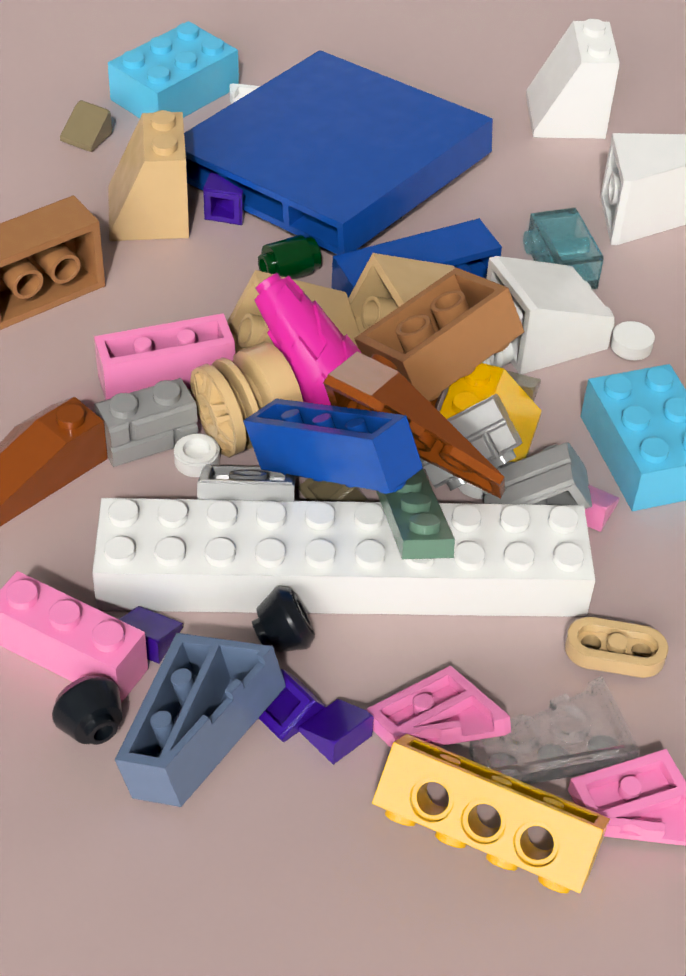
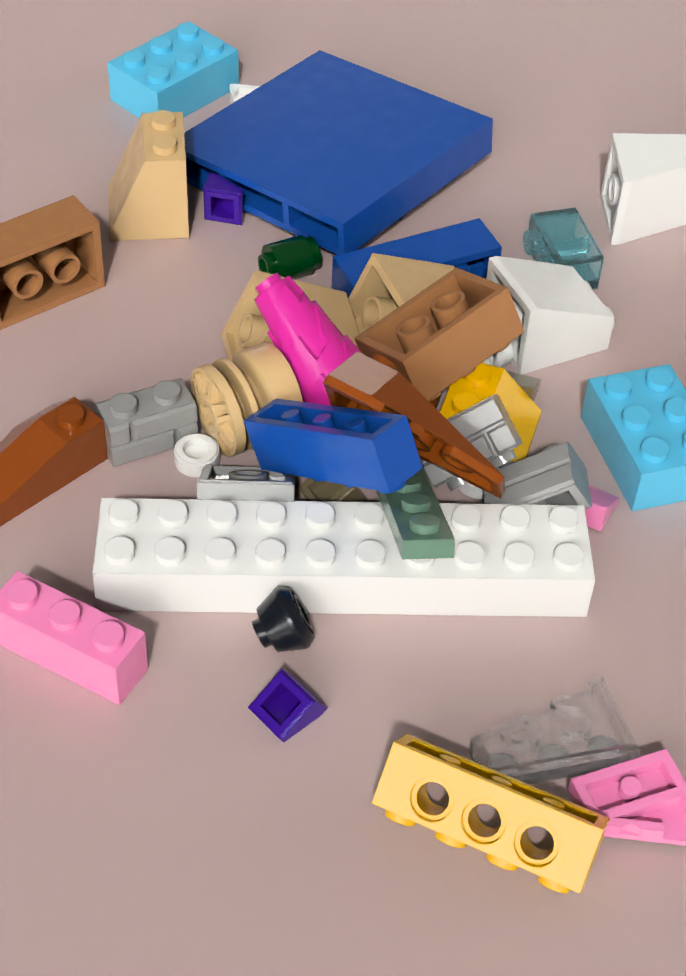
black cone [52,675,123,745] -> none
dark tan slope [60,100,112,152] -> none
bright pink brick [94,313,235,400] -> none
sand blue wedge [115,633,286,807] -> none
dark purple slope [119,606,183,664] -> none
dark purple slope [299,699,374,765] -> none
bright pink wing [365,666,511,747] -> none
white slope [526,19,620,139] -> none
tan plate [565,617,669,678] -> none
white tile [610,321,655,361] -> none

